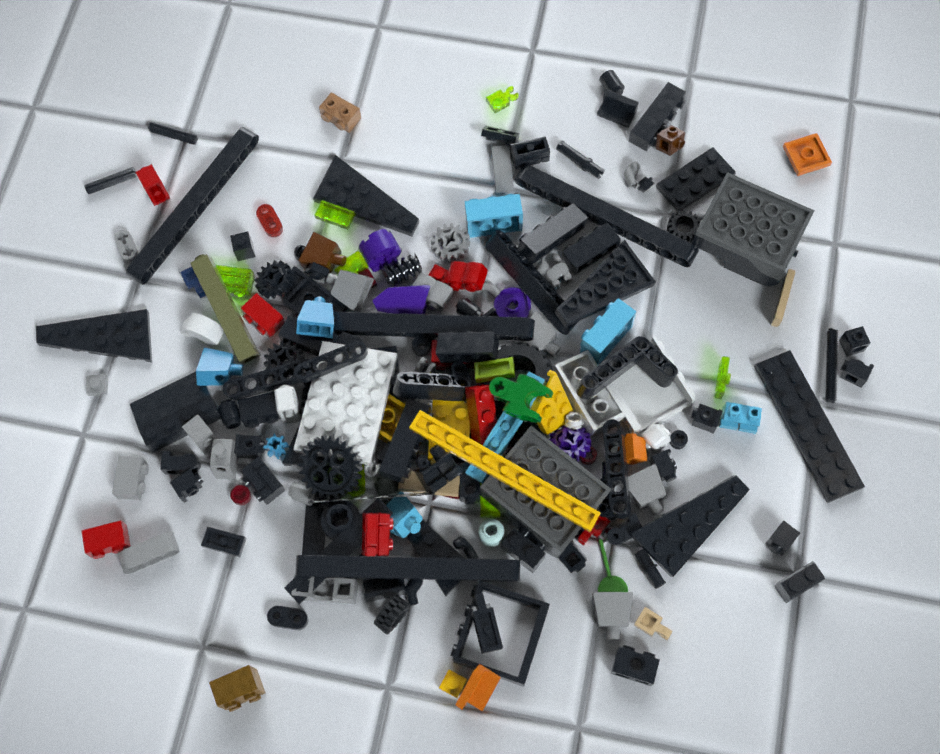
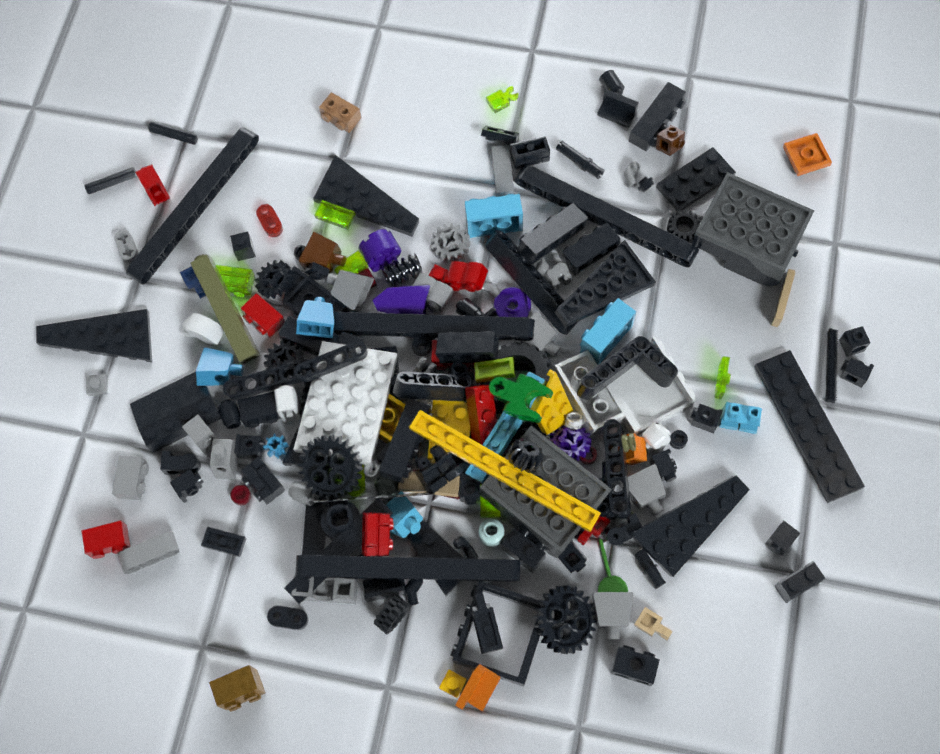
none -> black gear [507,438,544,473]
none -> black gear [533,585,597,654]
none -> olive bush [622,433,636,452]

